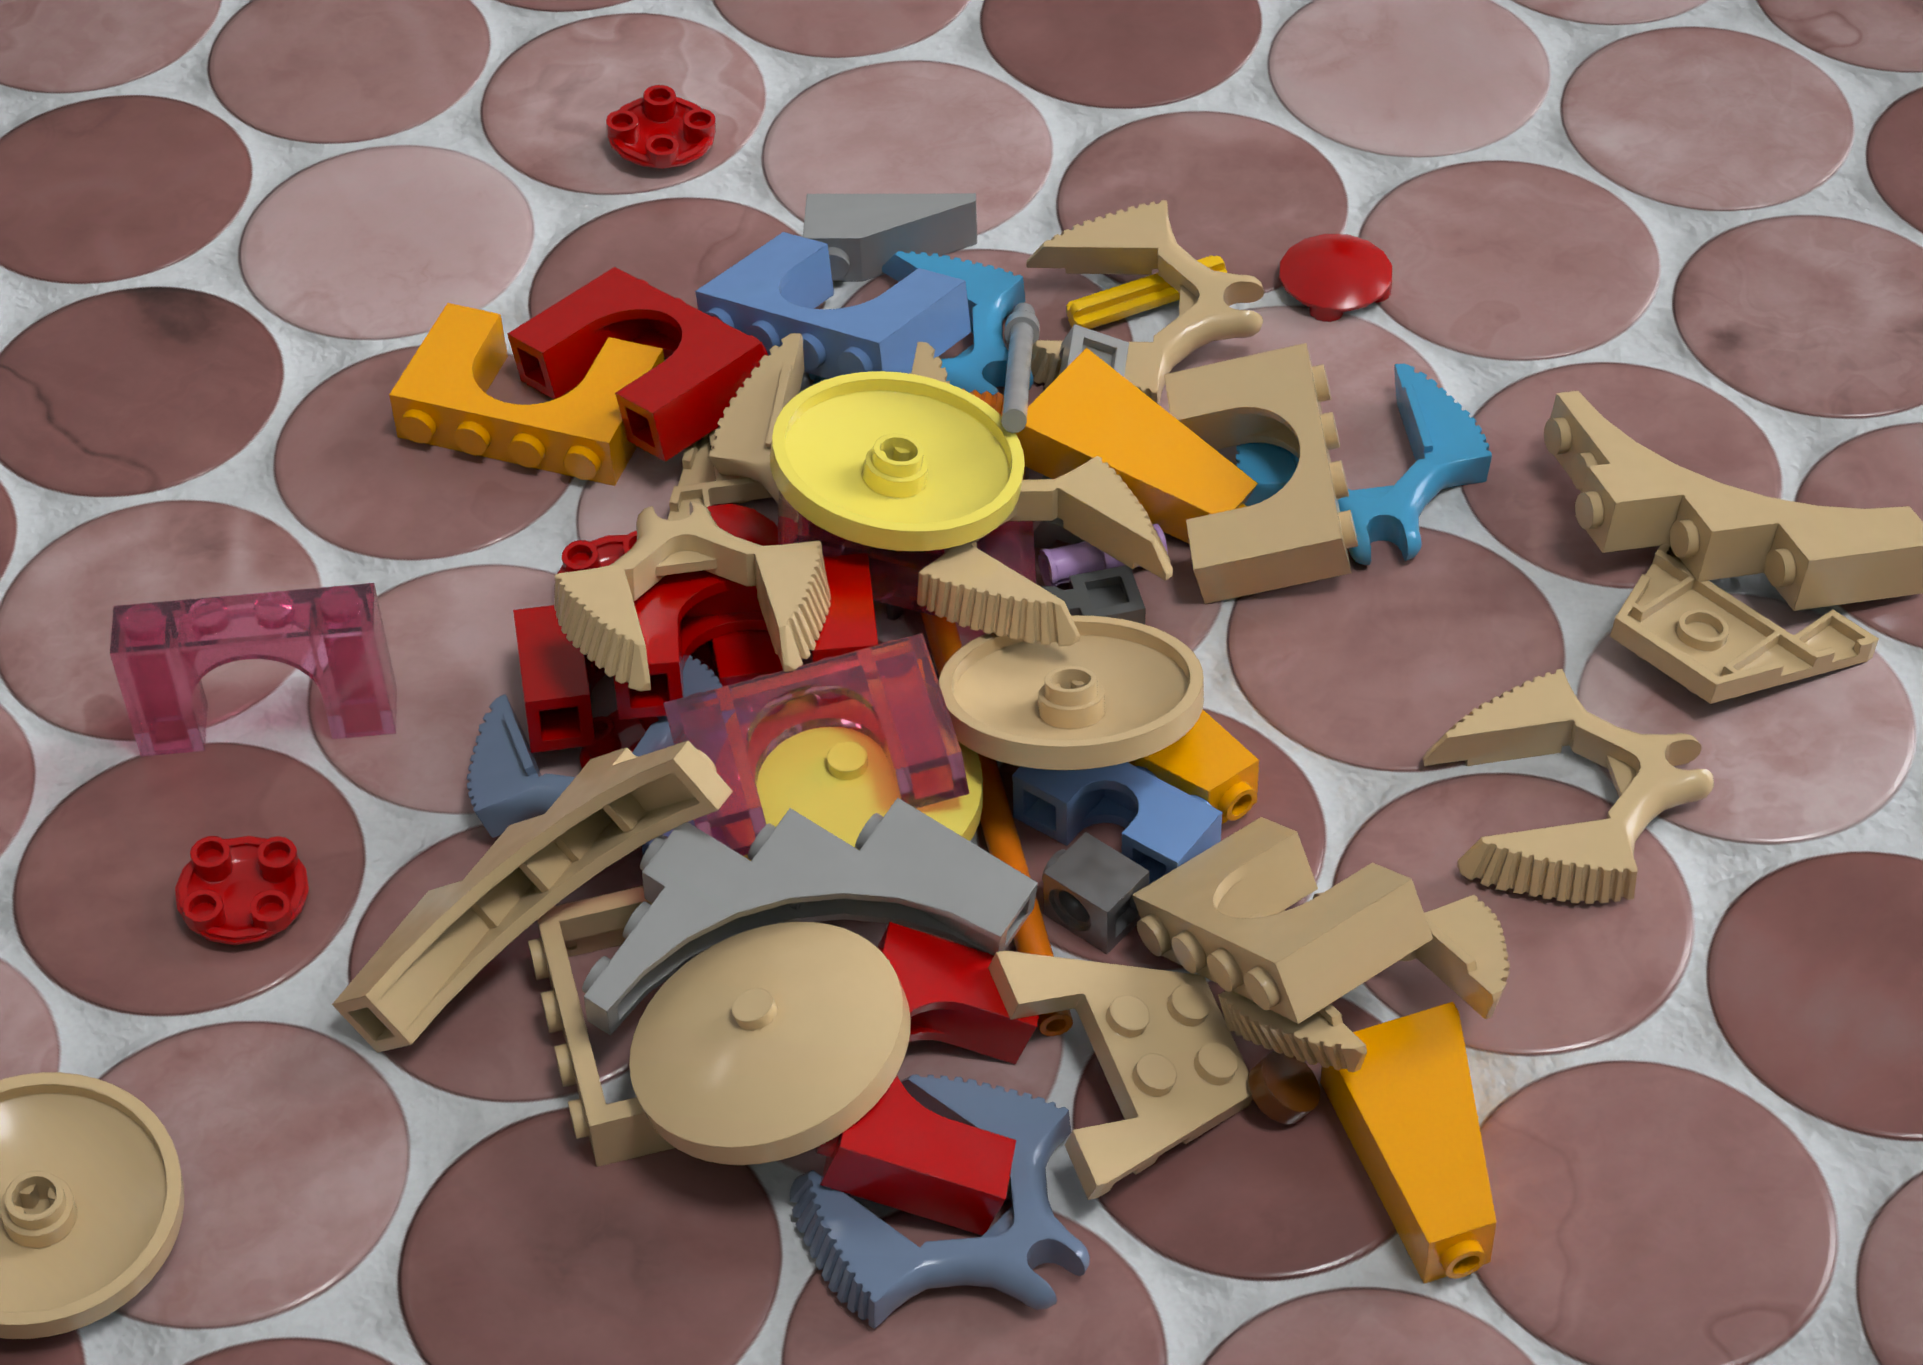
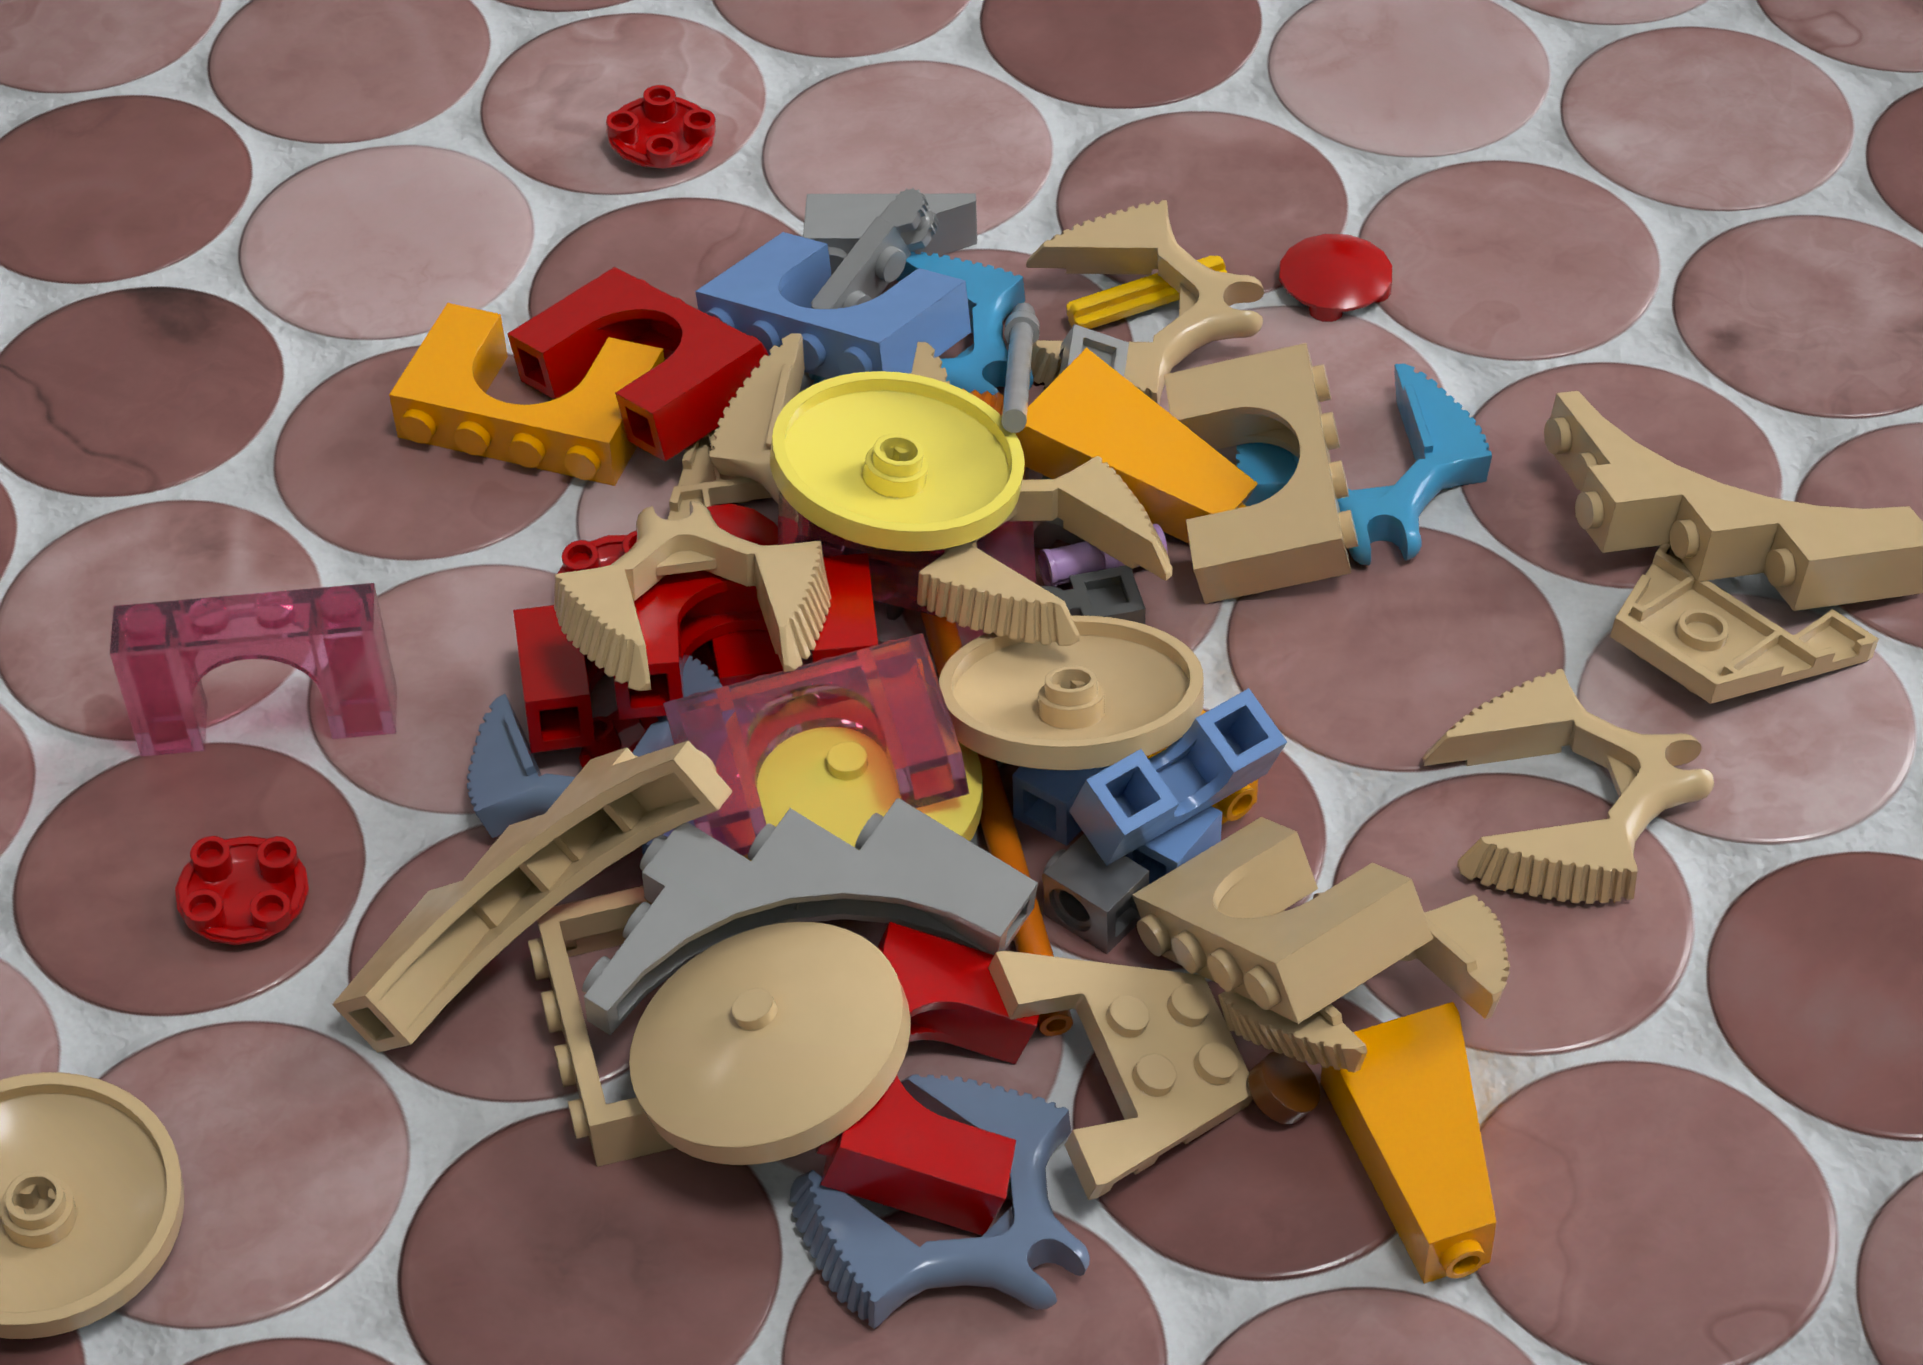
none -> light grey hinge [811,187,939,309]
none -> medium blue arch [1069,688,1287,866]

